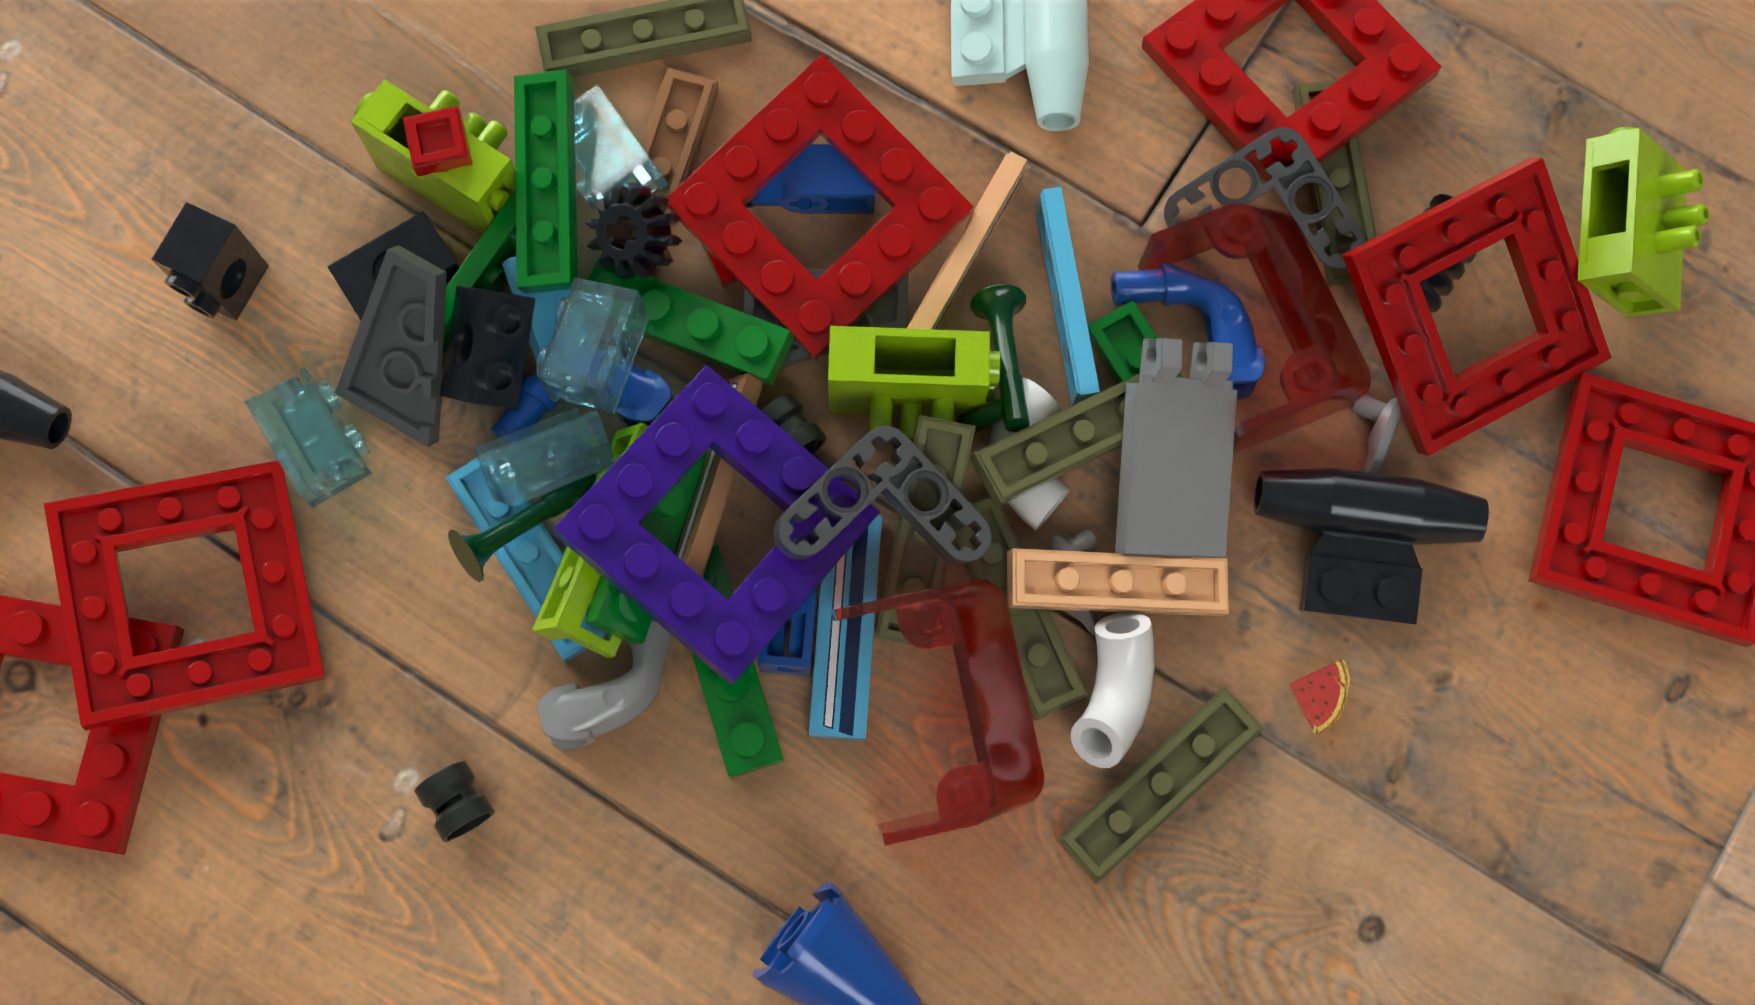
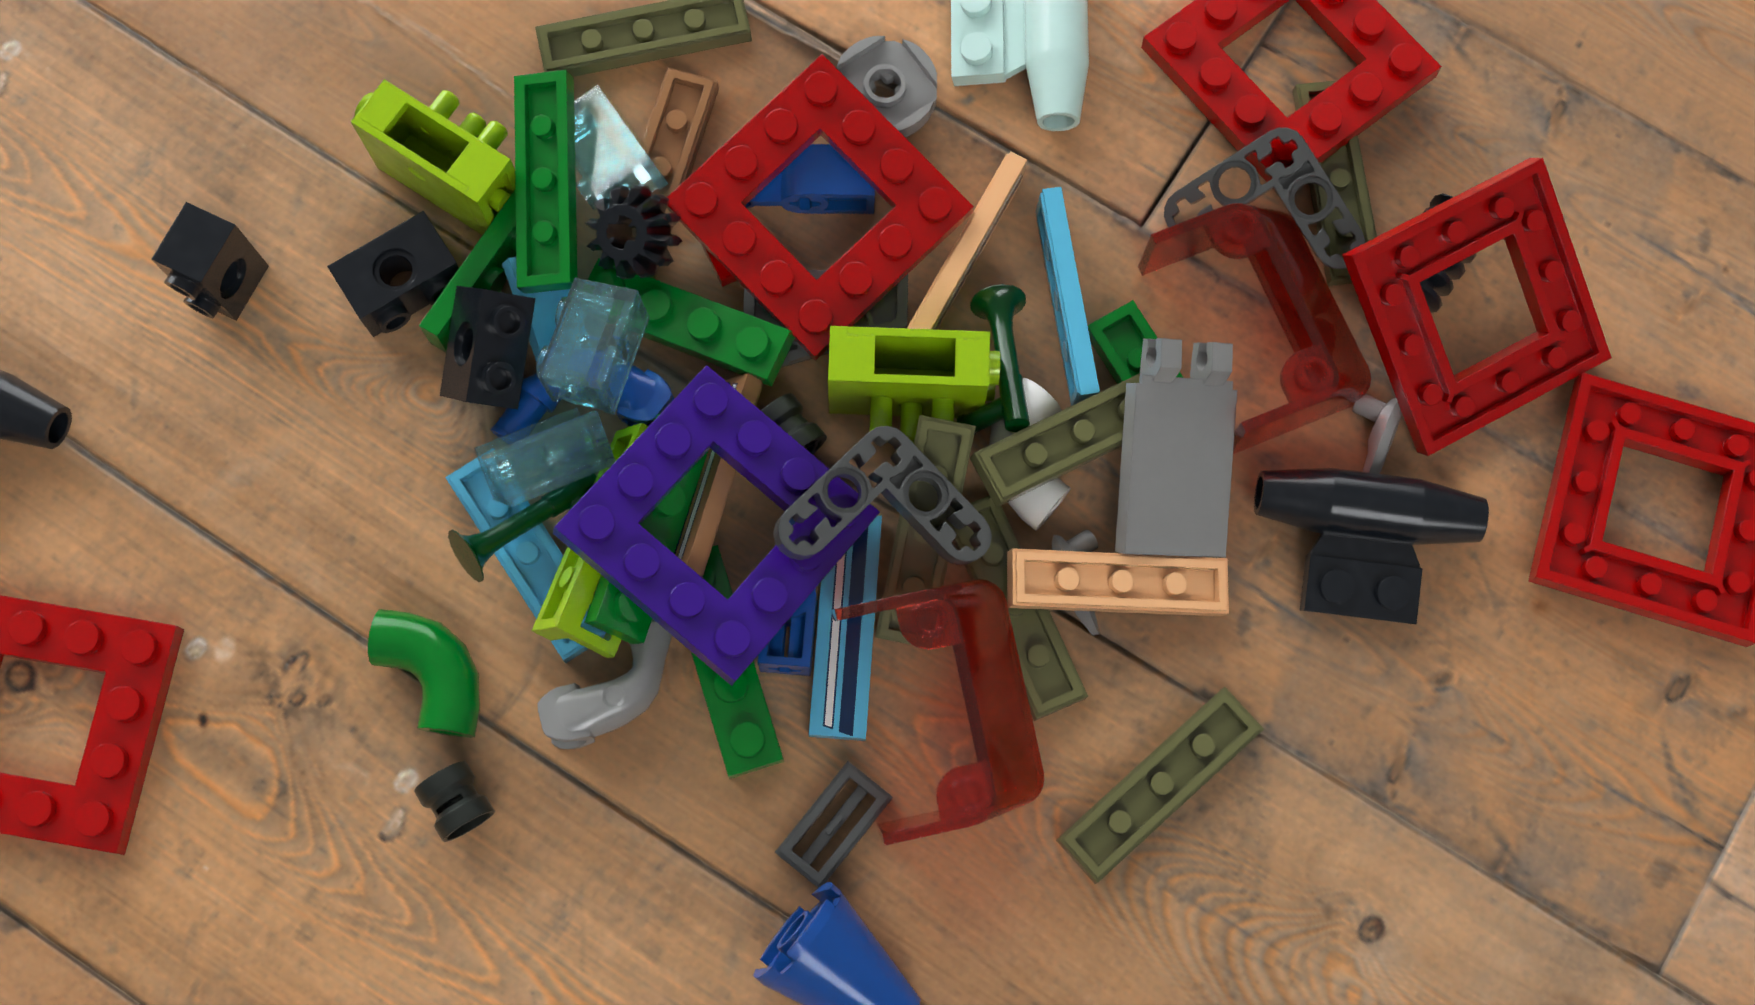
red plate [44,460,326,730] -> none
clear light blue hinge [244,367,372,508] -> none
dark grey wing [335,245,447,447] -> none
red tile [403,106,473,177] -> none
white cylinder [1071,612,1155,768] -> none
blue piece [1111,263,1265,399] -> none
tile [1289,658,1350,735] -> none
lime piece [1577,127,1710,318] -> none
none -> green cylinder [368,609,480,738]
none -> dark grey tile [775,761,893,888]
none -> light grey plate [836,36,937,137]

